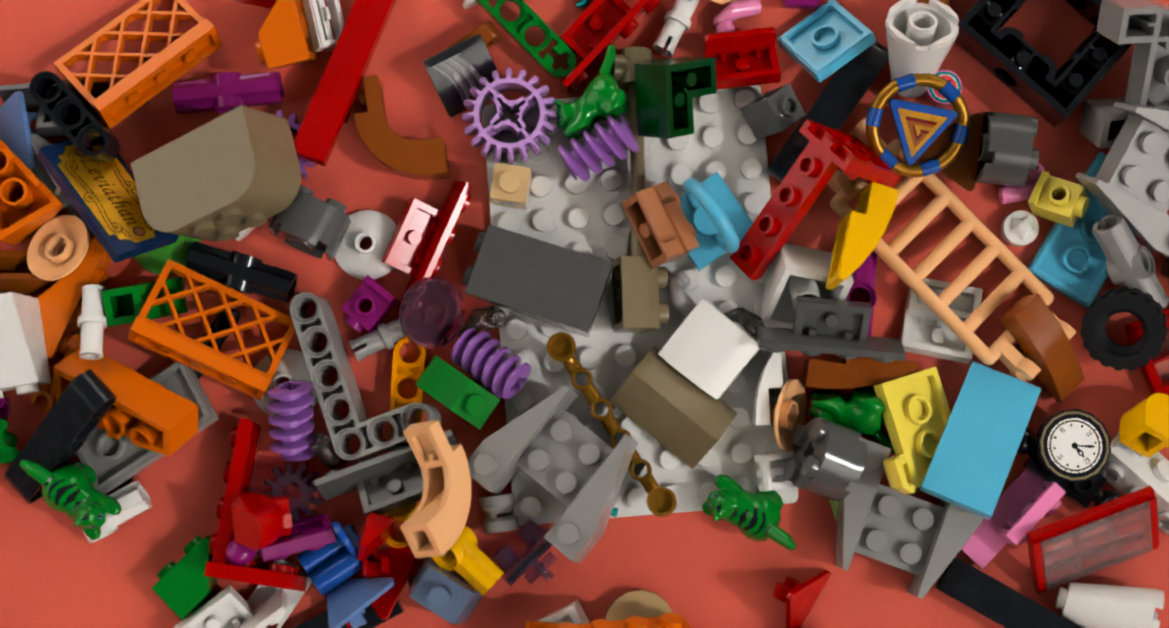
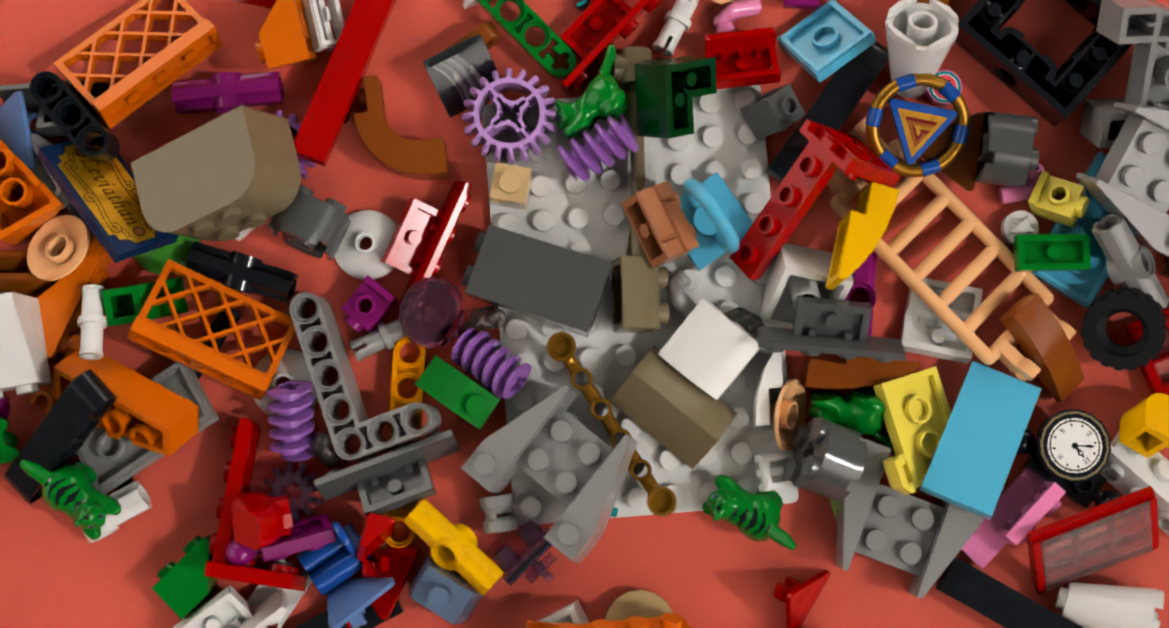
light nougat arch [400,420,471,558] -> none
none -> green plate [1014,234,1091,272]

